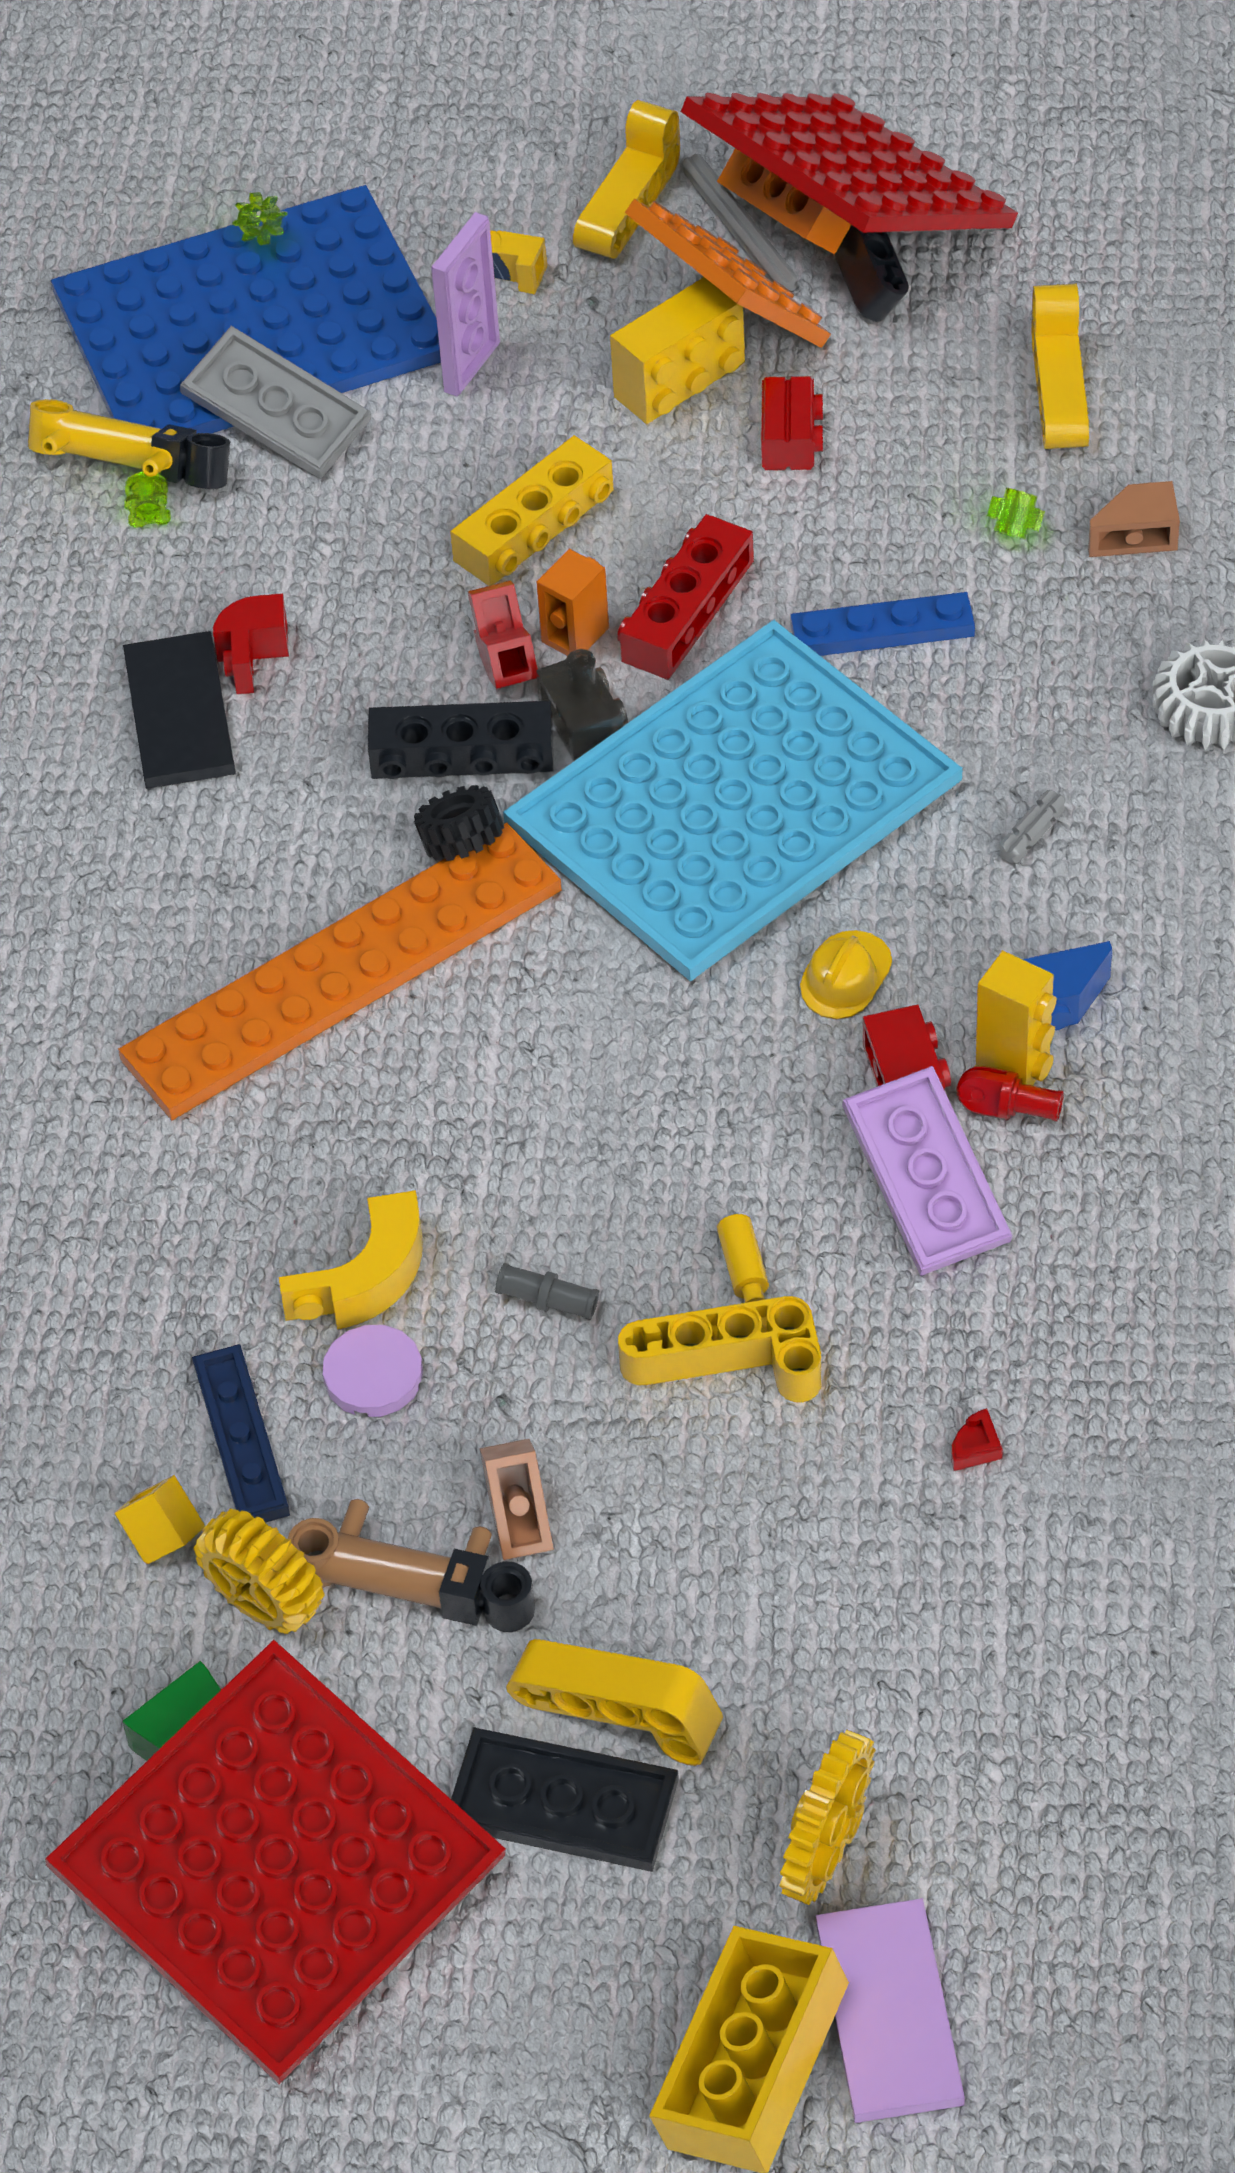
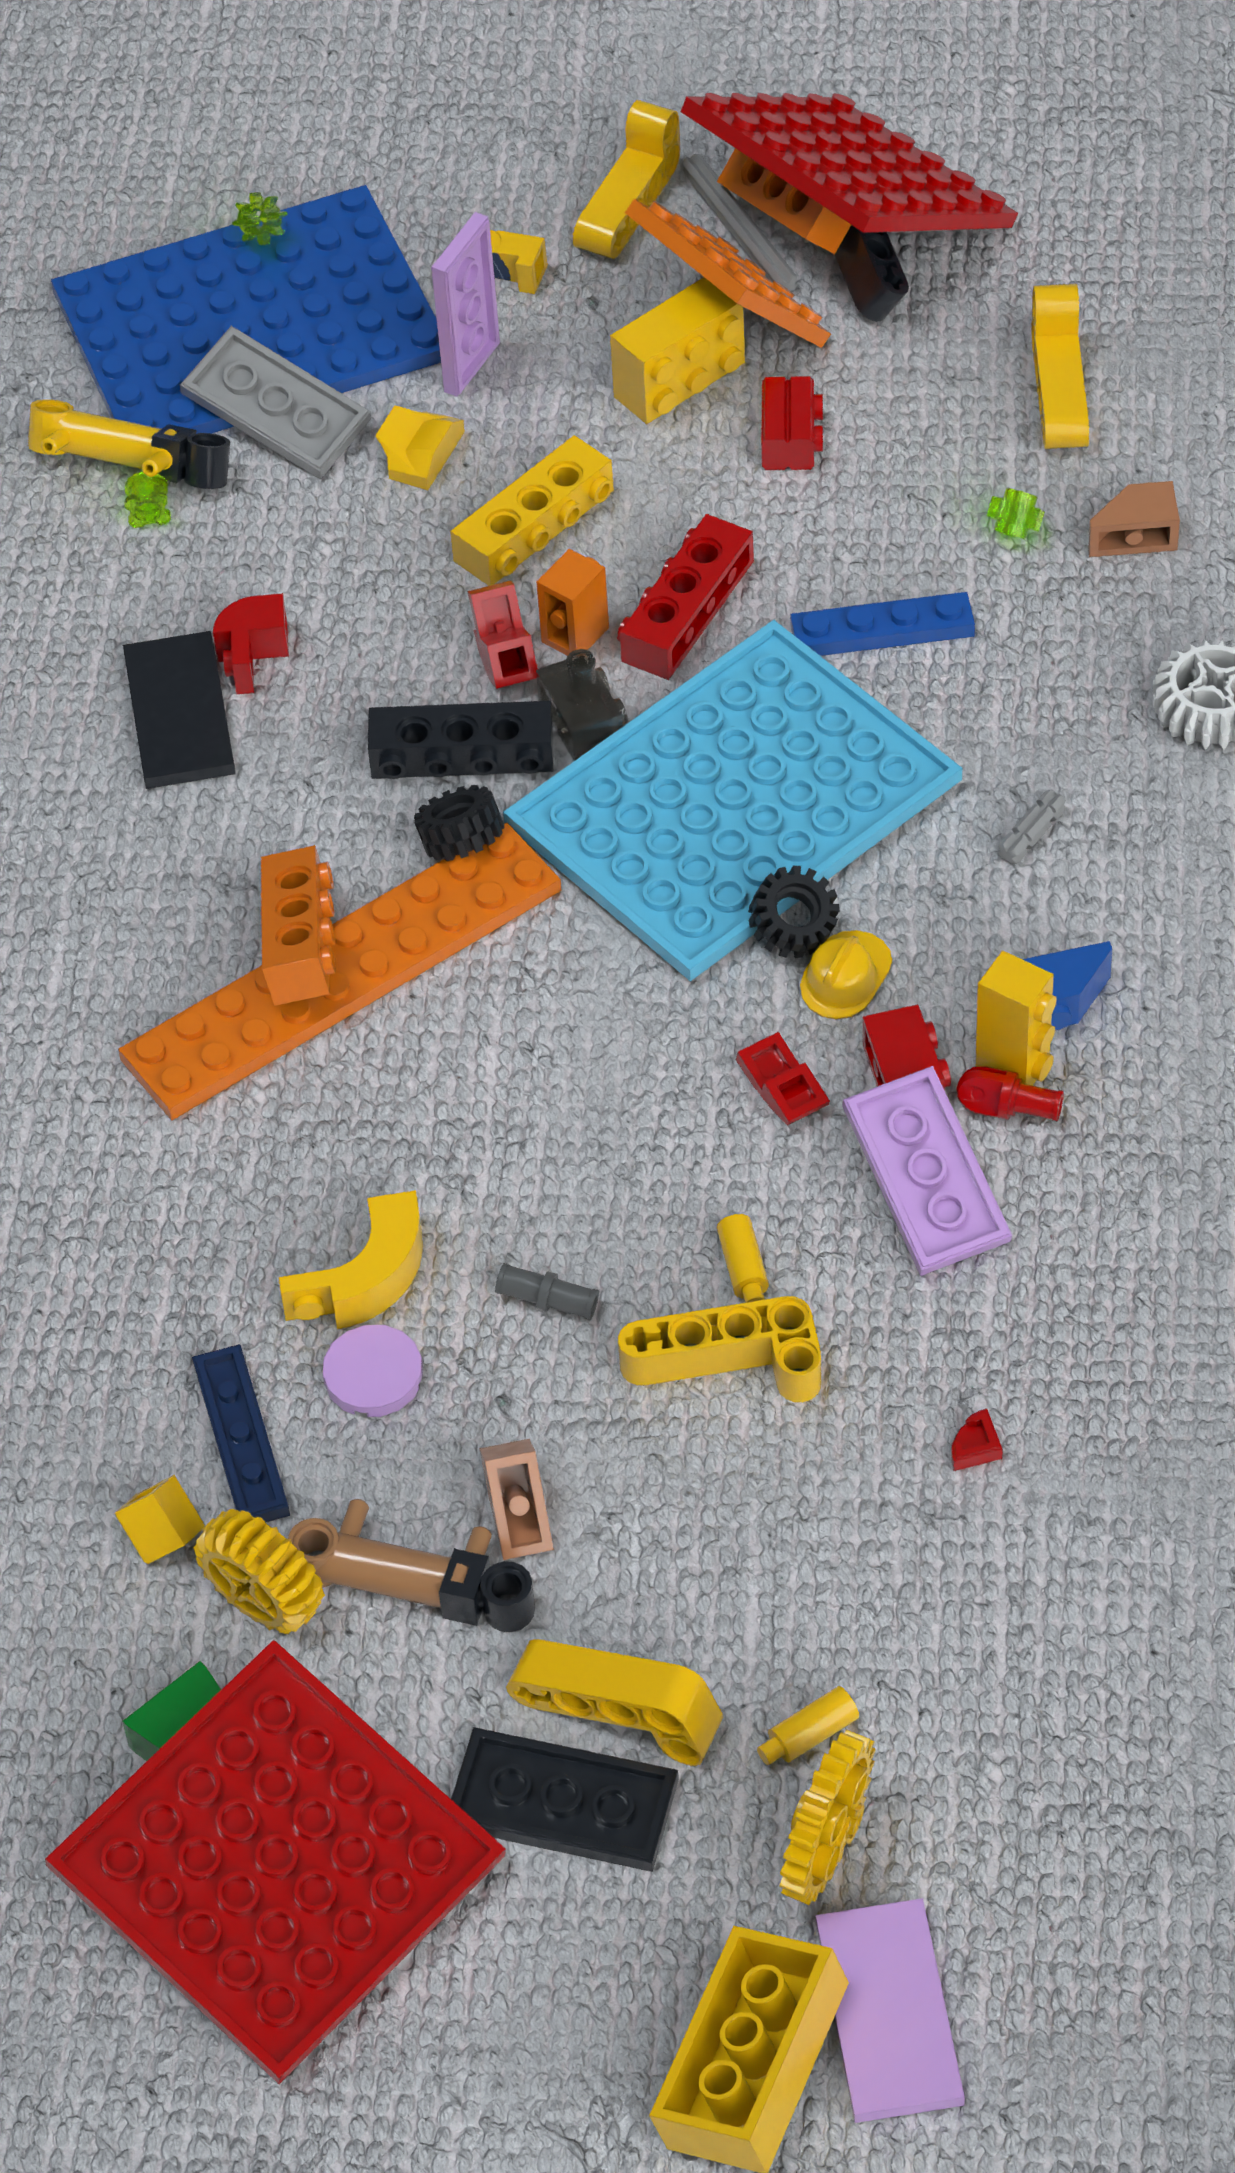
none -> orange brick [261,845,336,1006]
none -> yellow slope [375,405,465,490]
none -> red slope [736,1032,830,1126]
none -> black tyre [748,865,840,958]
none -> yellow cylinder [757,1686,859,1765]

